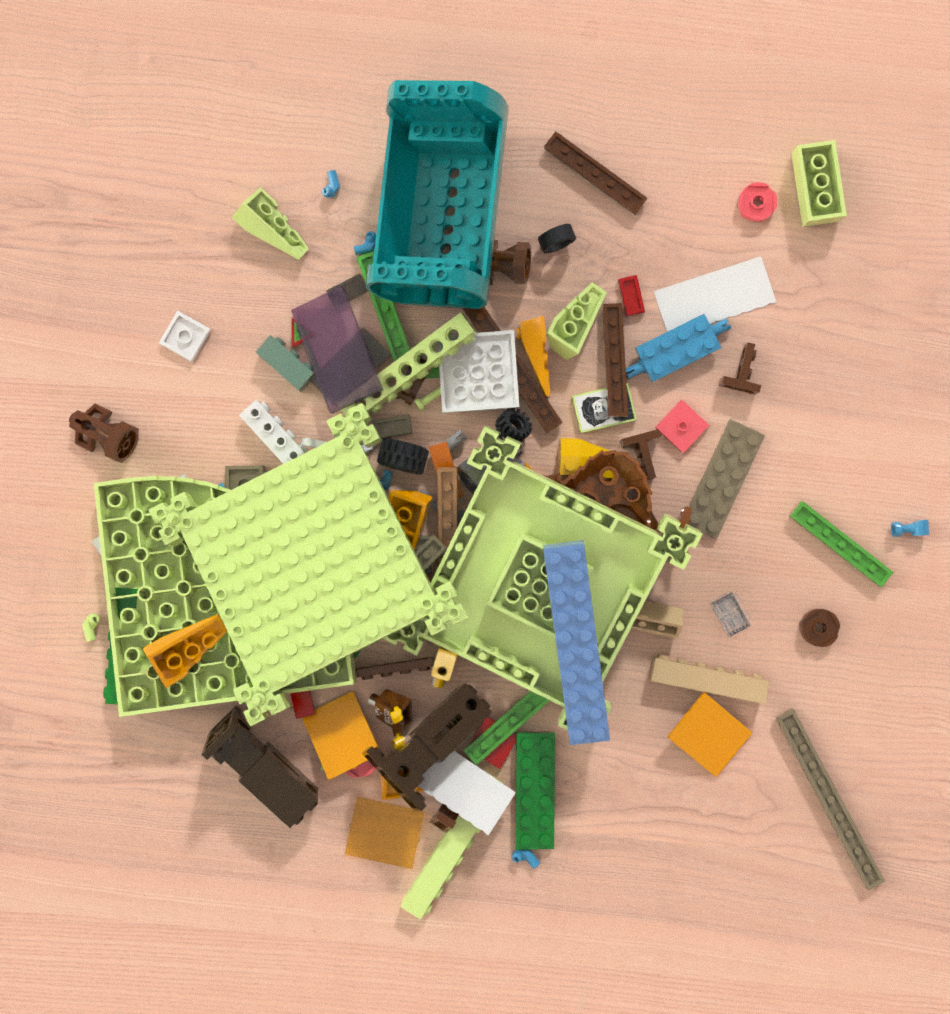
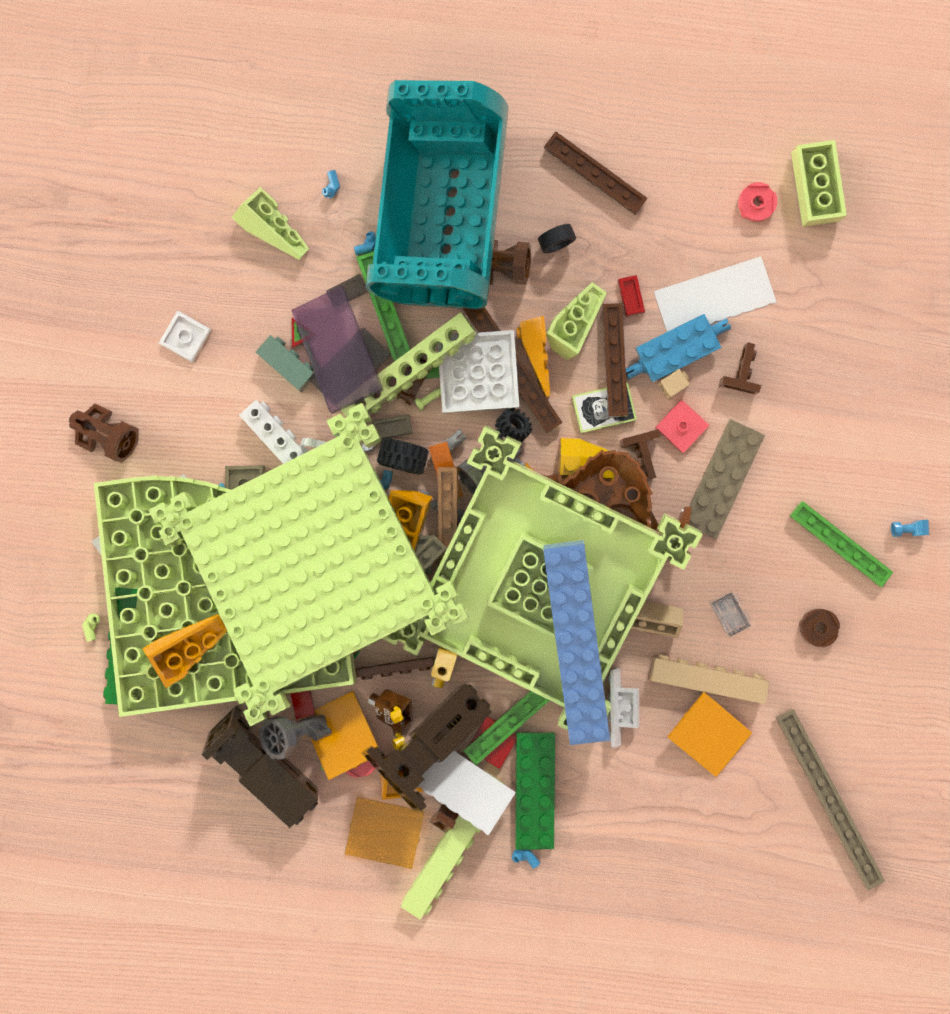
none -> flat silver piece [259,715,332,759]
none -> white bracket [608,668,640,748]
none -> tan brick [658,369,690,399]

